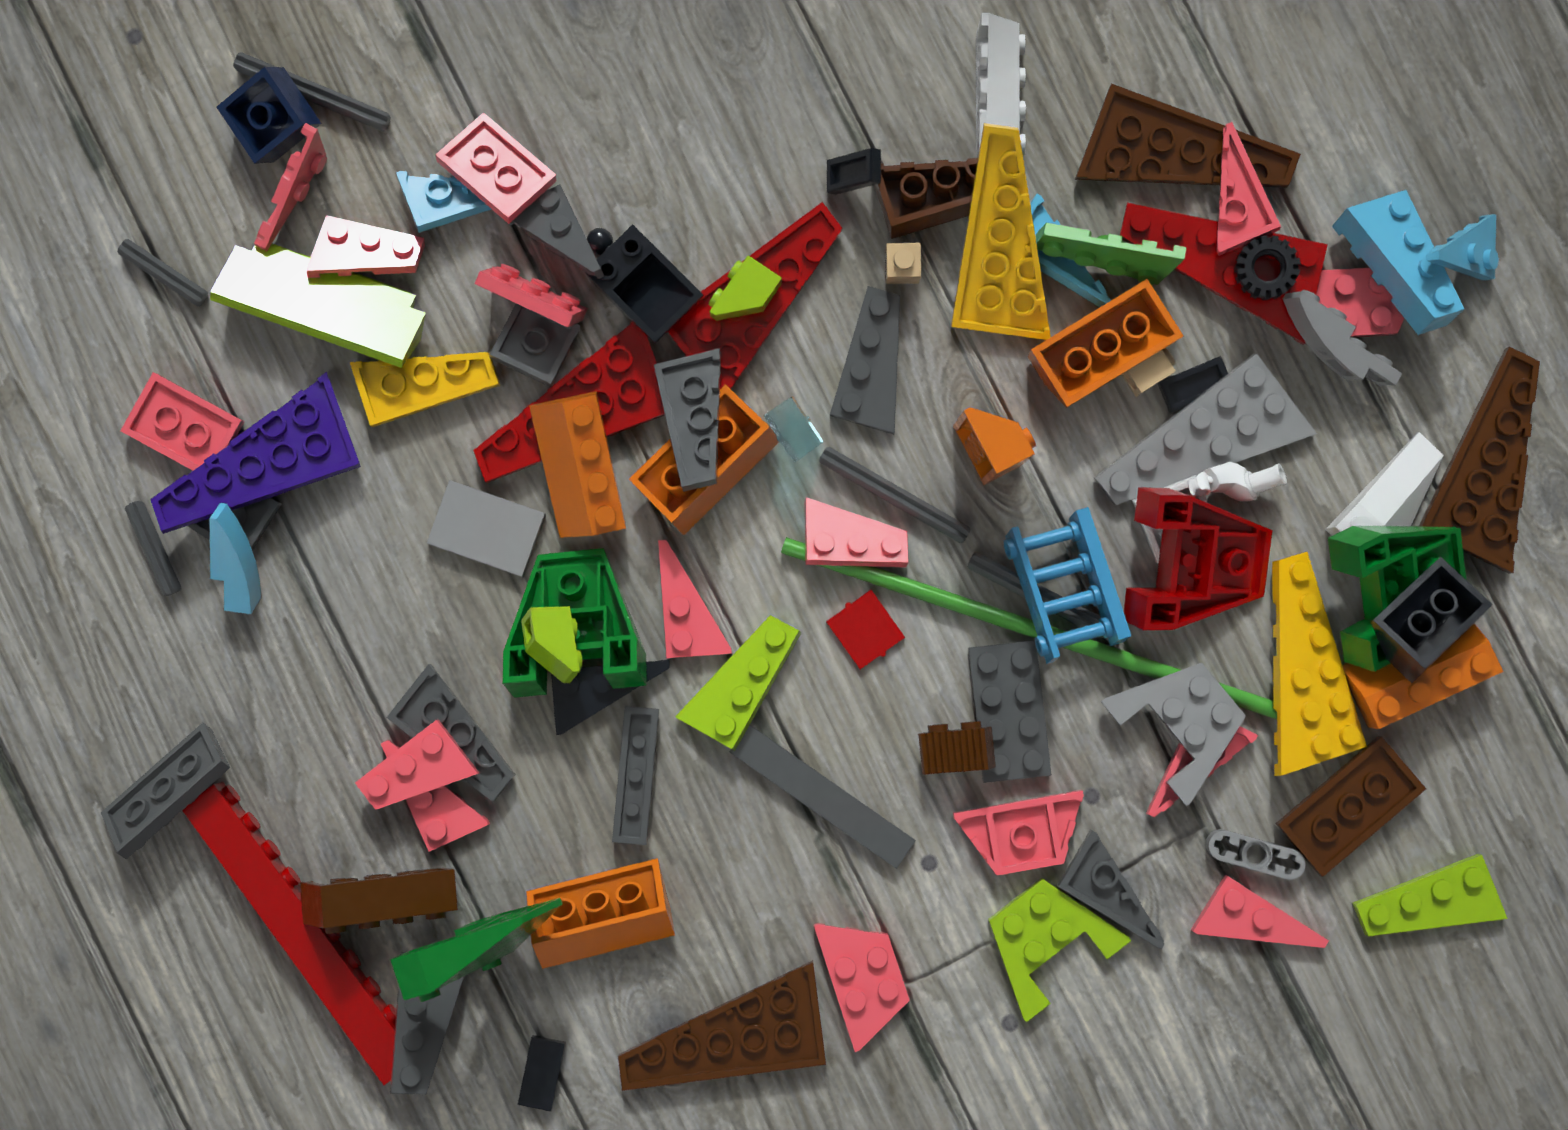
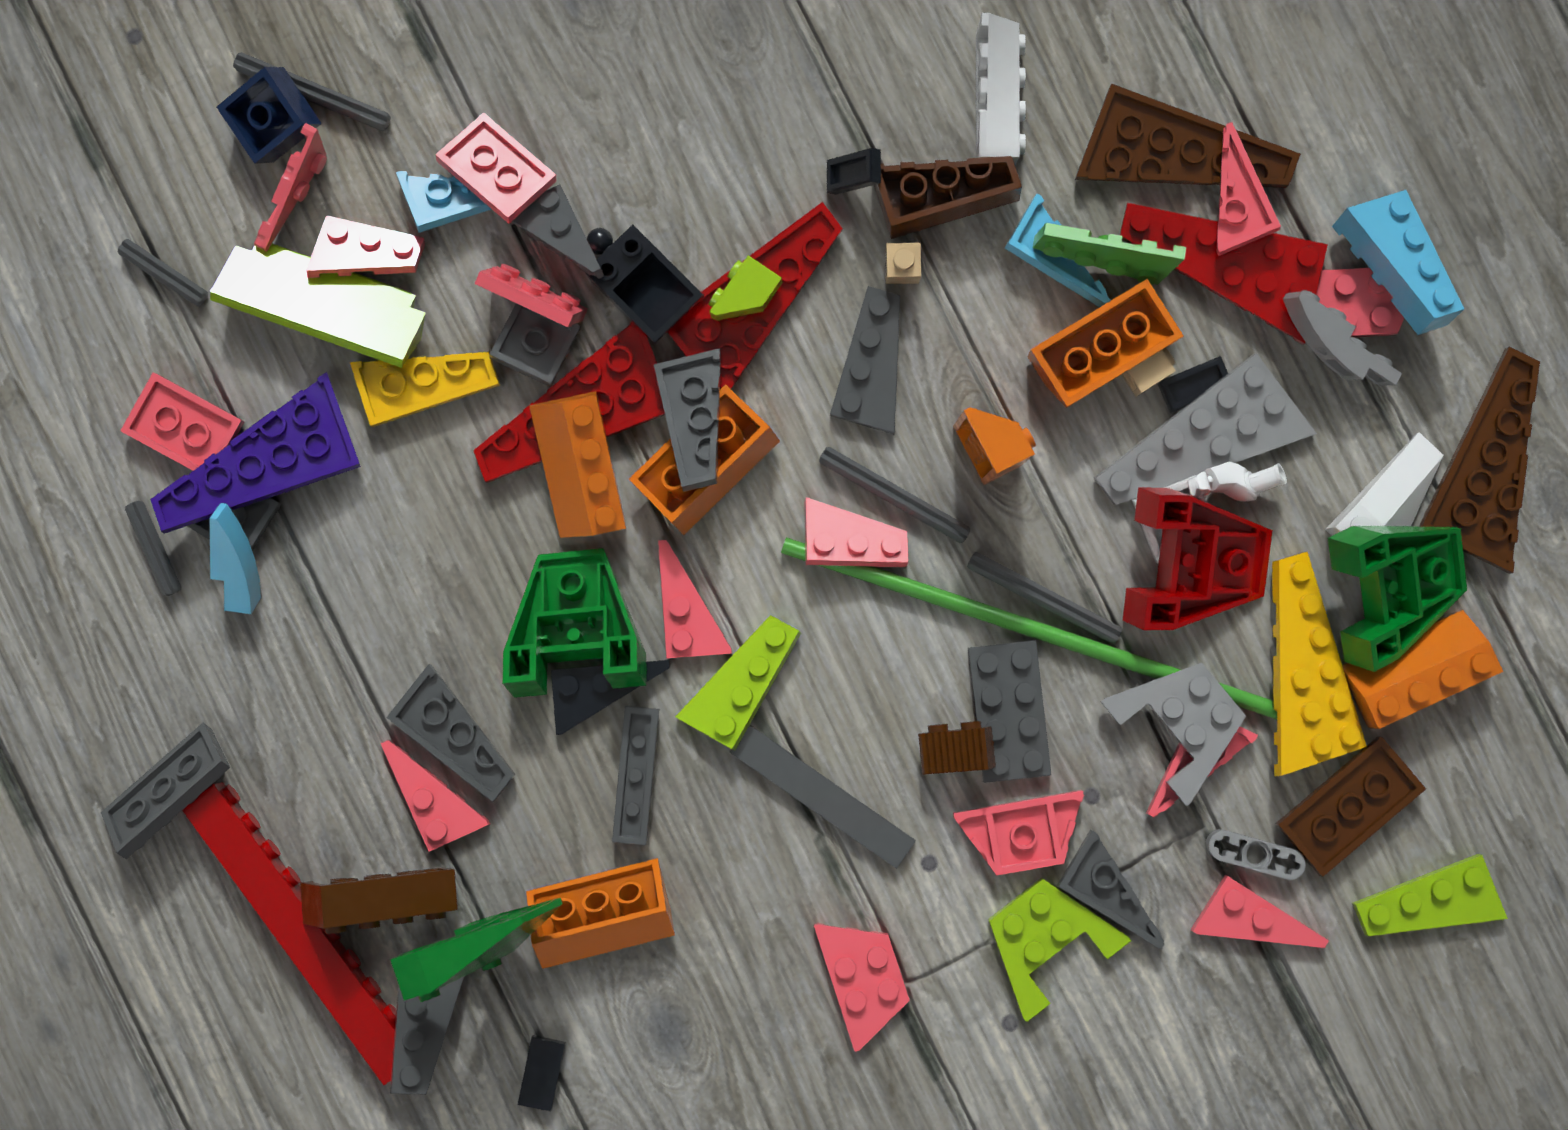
coral wing [355,719,479,810] -> none
light grey tile [427,480,546,577] -> none
lime slope [521,606,582,683] -> none
reddish brown wing [618,960,826,1091] -> none
clear light blue piece [763,396,824,462] -> none
red piece [826,590,905,670] -> none
yellow wing [951,123,1051,340] -> none
dark azure fence [1004,507,1131,664] -> none
black tyre [1234,235,1300,300] -> none
black slope [1371,557,1493,683] -> none
medium azure wing [1426,214,1499,280] -> none

